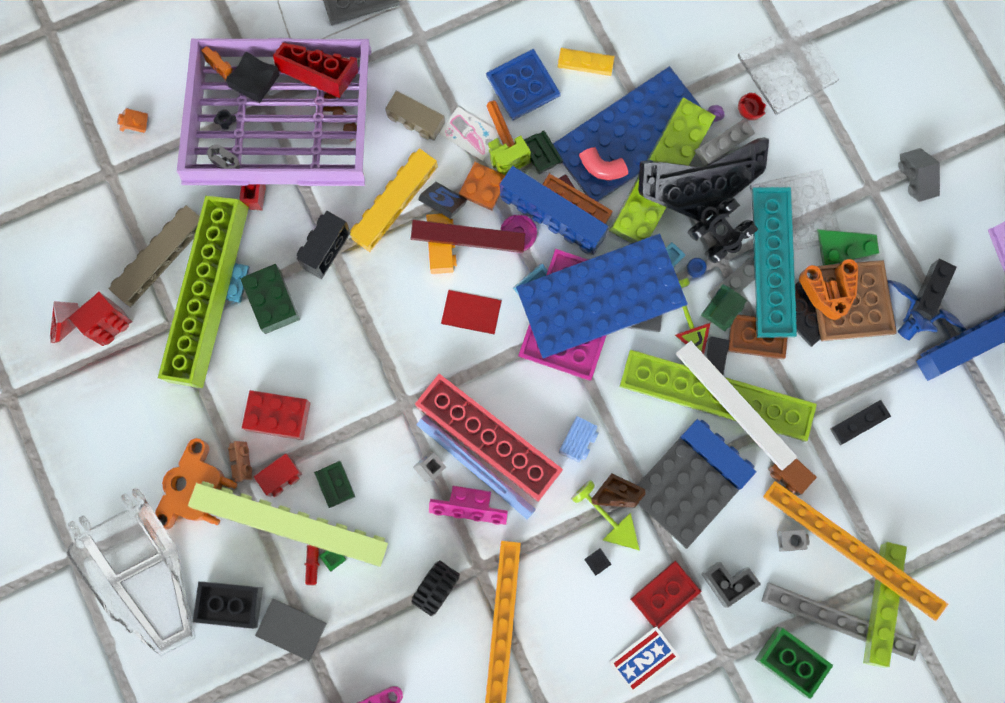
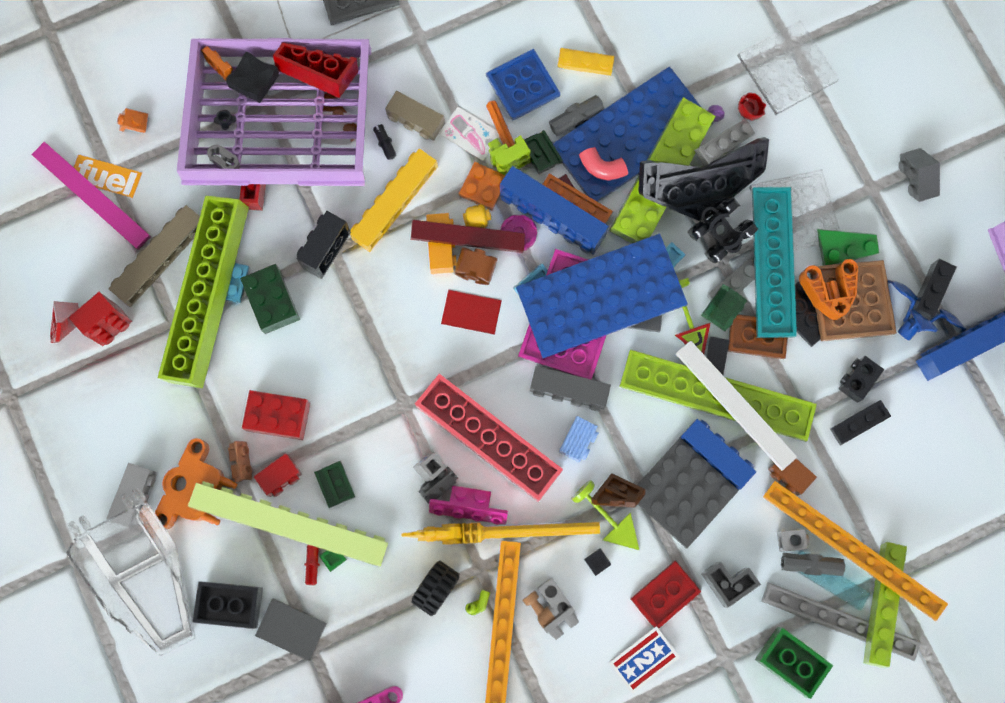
light blue piece [417,415,536,519] -> none
black tile [418,182,467,218] -> none
blue tile [687,258,706,278] -> none
none -> dark pink tile [31,142,151,250]
none -> sticker [74,154,142,198]
none -> light grey brick [106,463,156,528]
none -> black axle [373,124,397,160]
none -> yellow piece [401,522,600,545]
none -> dark grey hinge [418,466,458,504]
none -> dark orange brick [454,247,498,285]
none -> yellow head [463,204,492,228]
none -> lime arm [465,590,490,615]
none -> light grey hips [522,577,579,640]
none -> dark grey brick [530,366,611,411]
none -> dark grey piece [549,95,604,136]
none -> dark grey piece [781,553,845,576]
none -> clear light blue tile [798,550,871,611]
none -> black brick [839,356,885,403]

